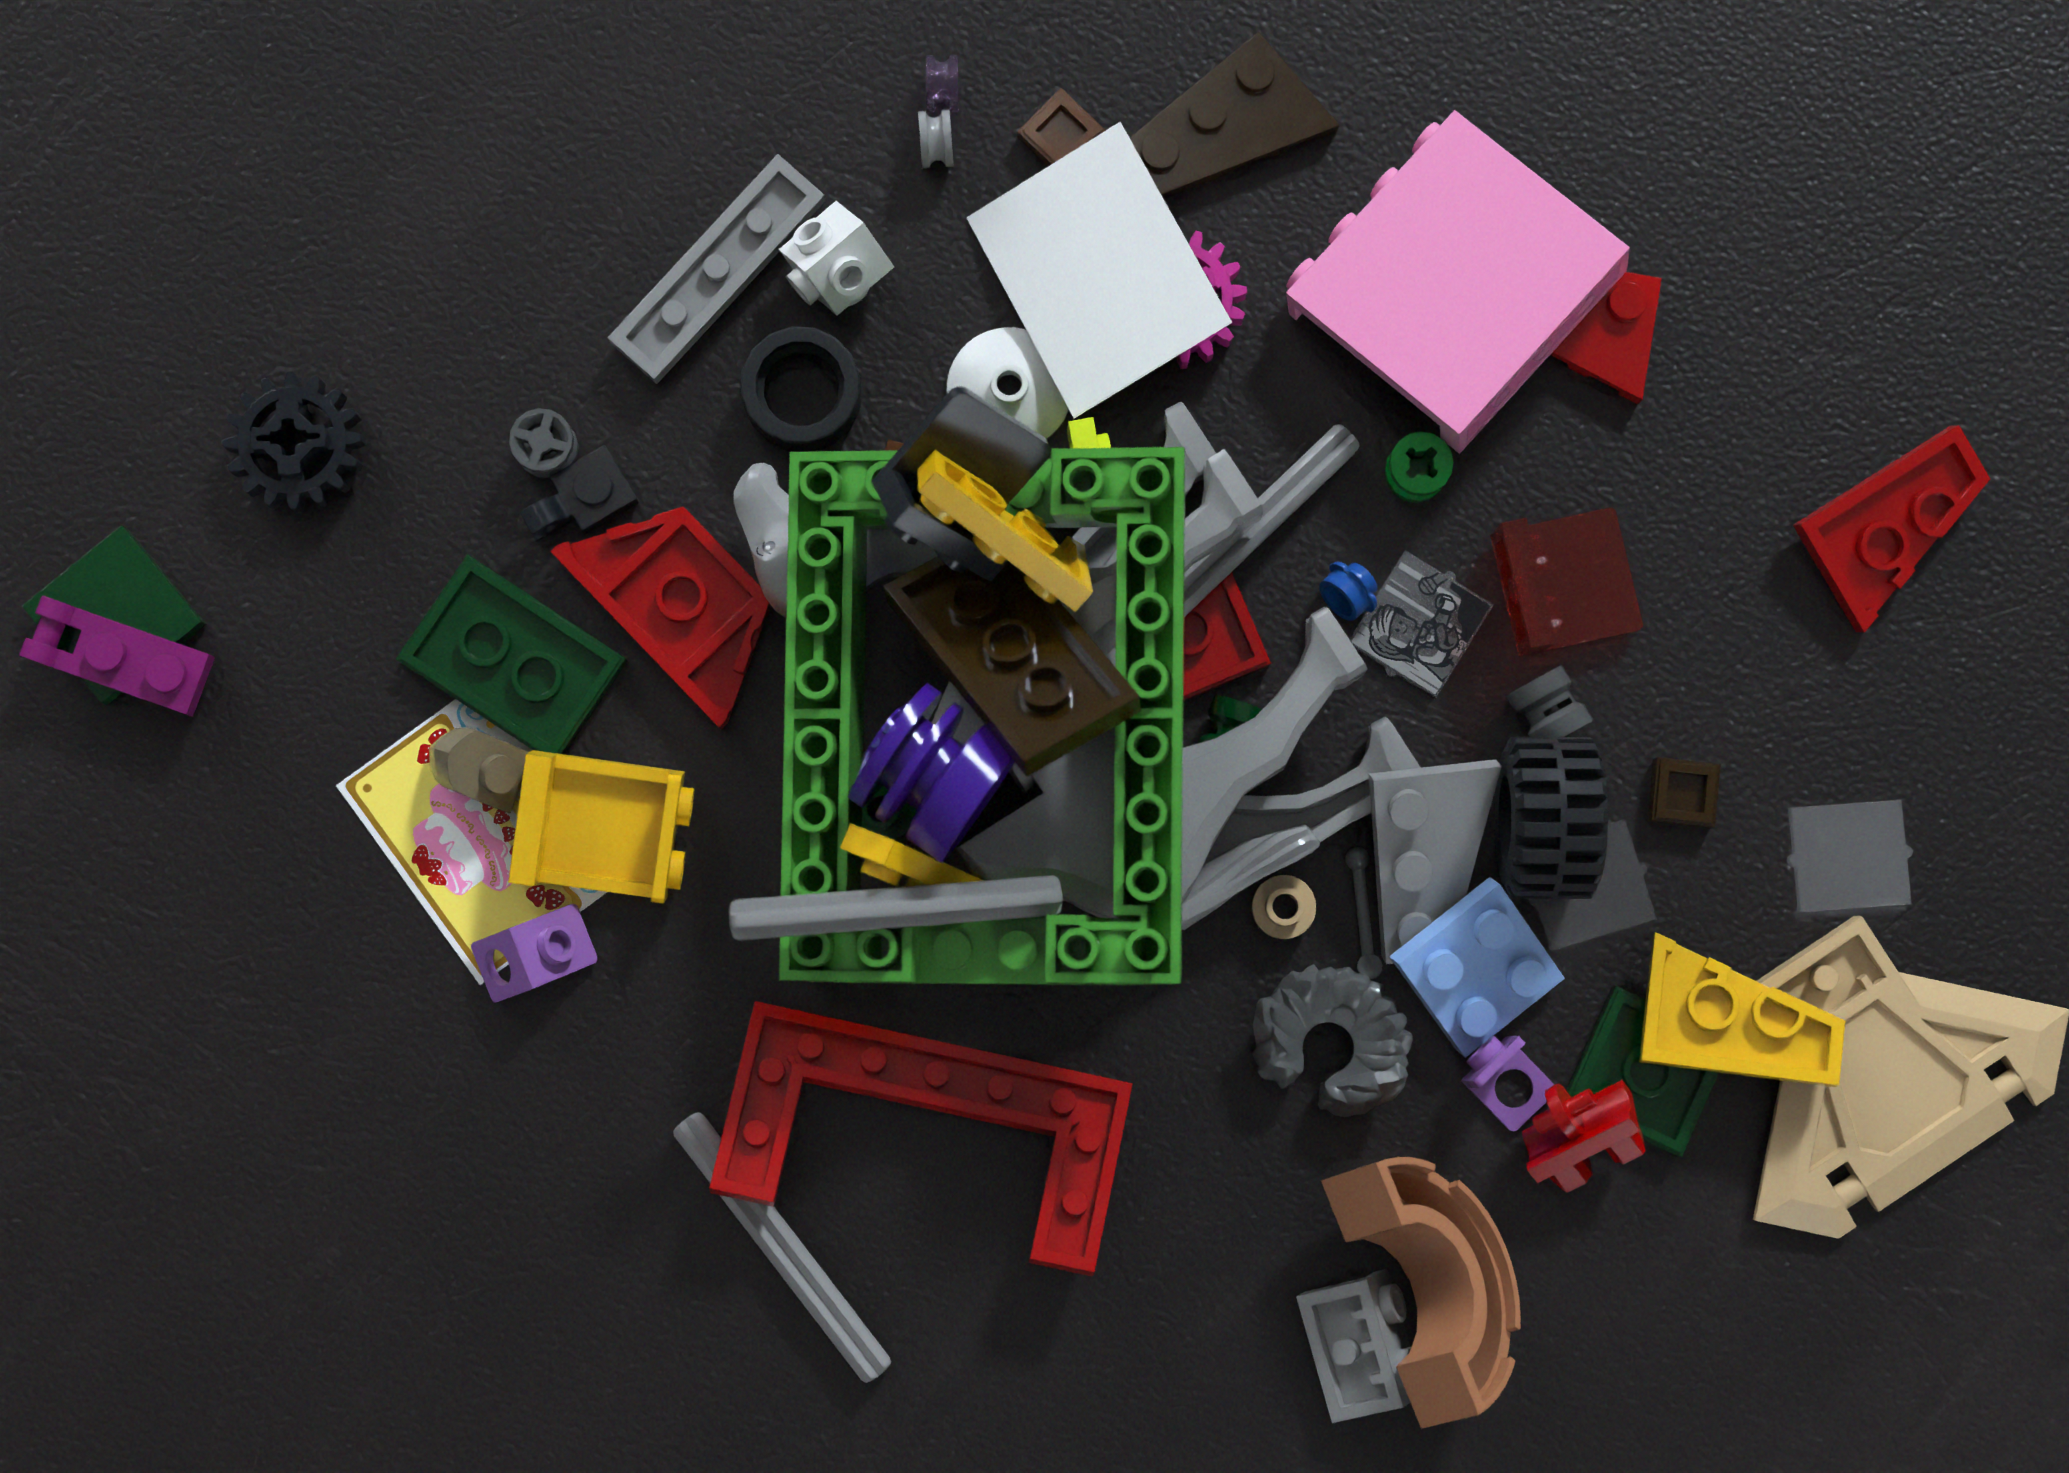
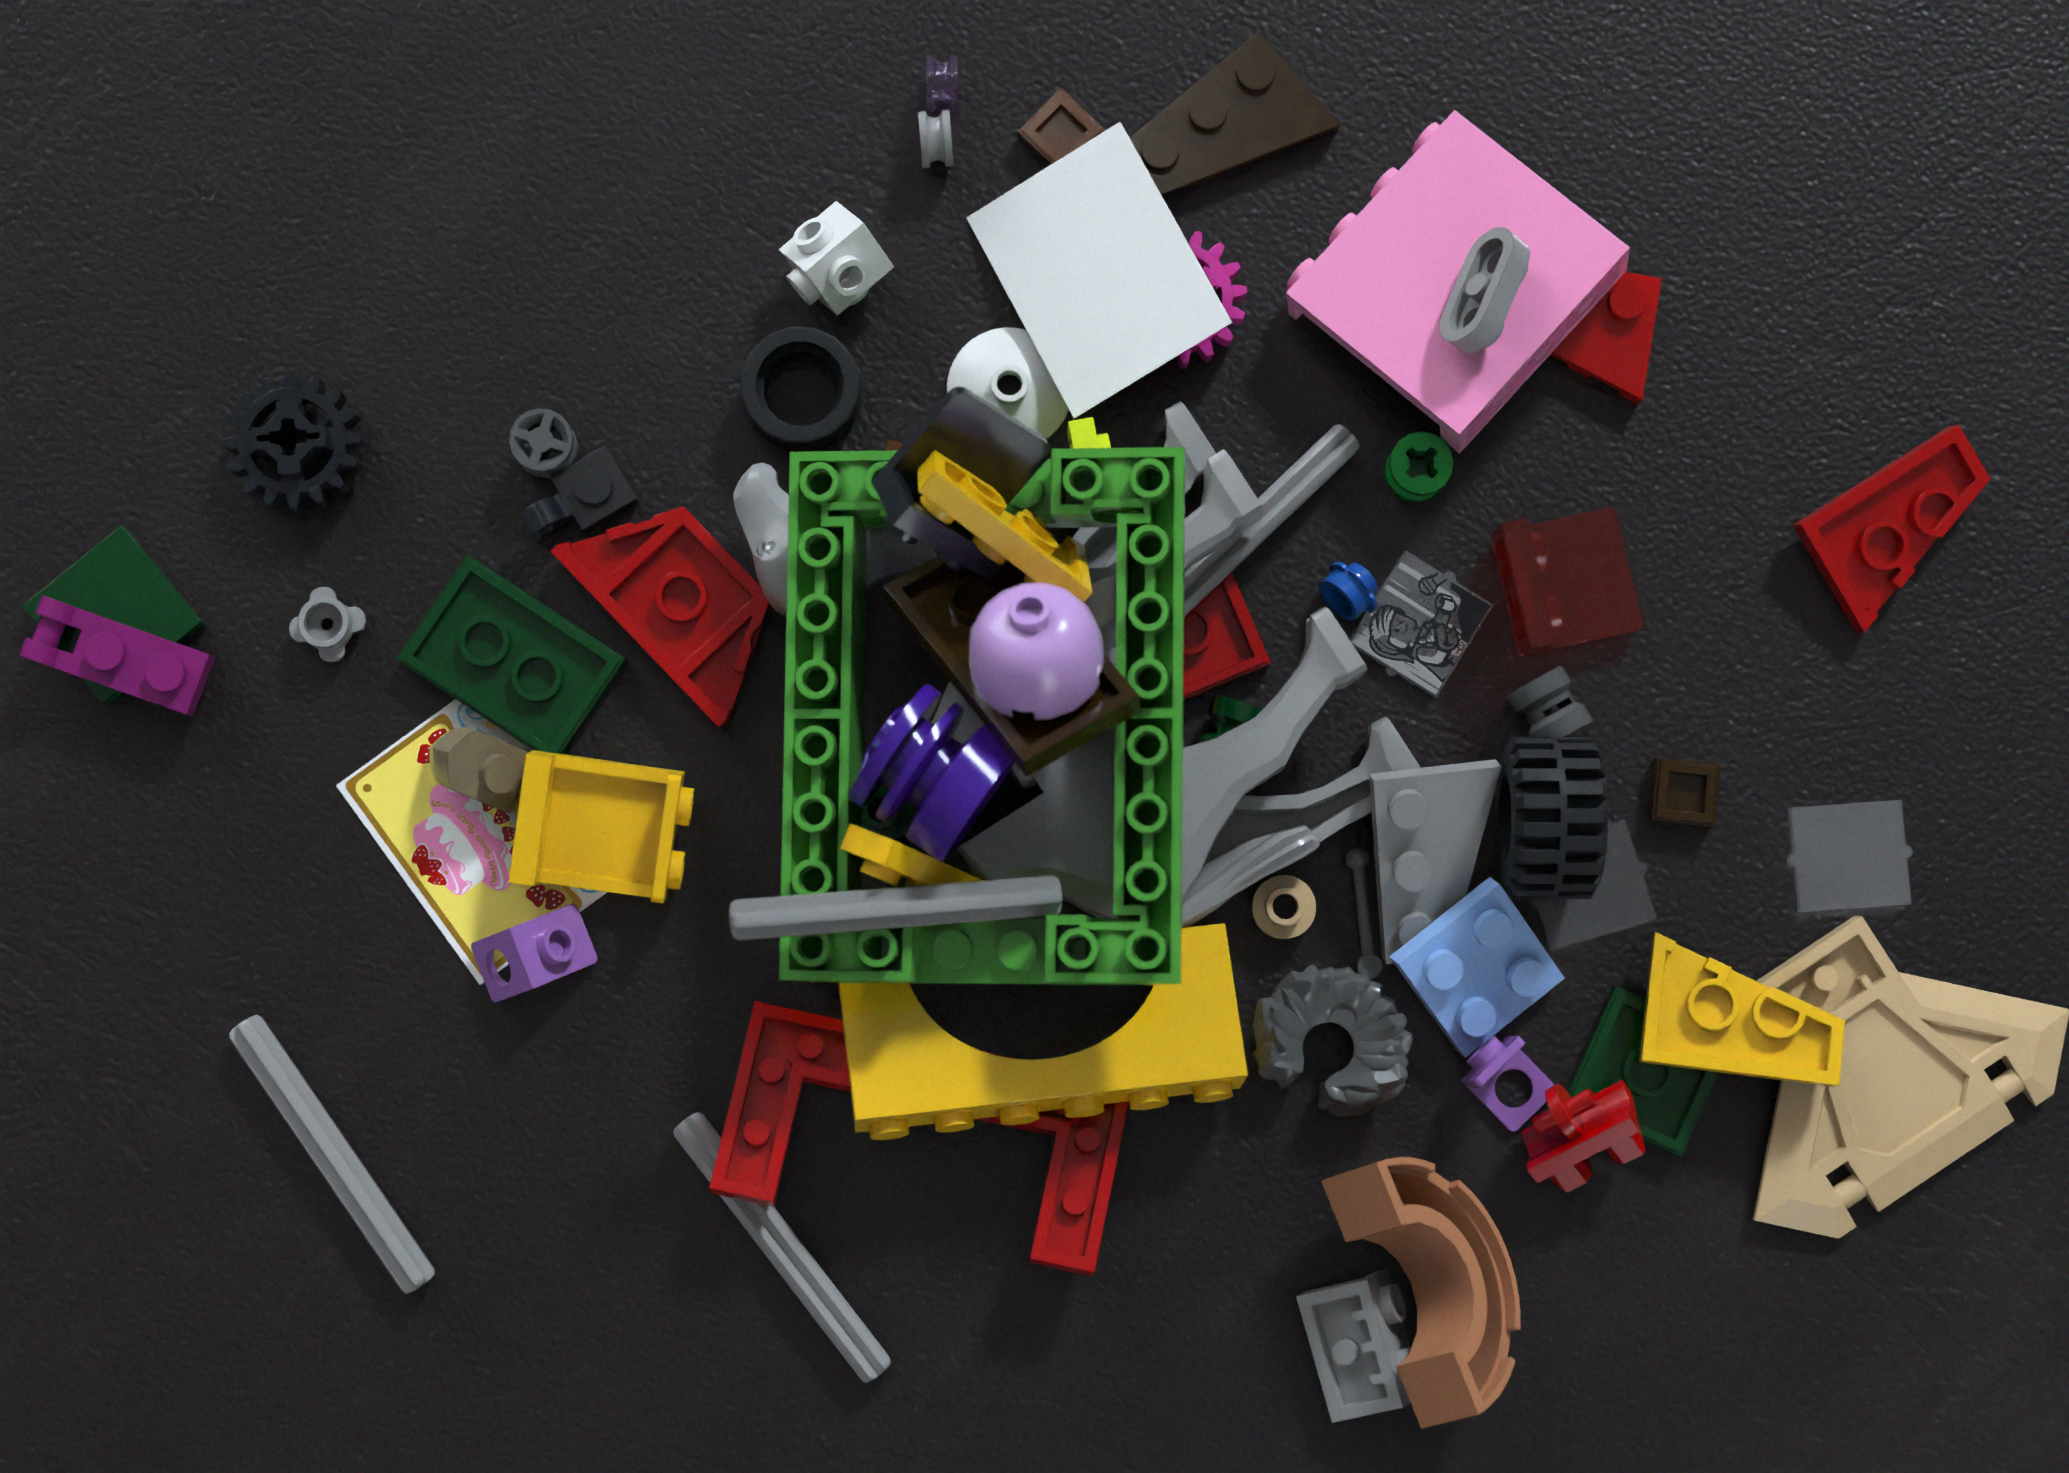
light grey plate [608,154,826,384] -> none
none -> light grey axle [229,1015,435,1294]
none -> light grey plate [289,587,366,662]
none -> yellow arch [838,923,1248,1140]
none -> lavender cylinder [969,582,1104,720]
none -> light grey plate [1439,227,1530,354]

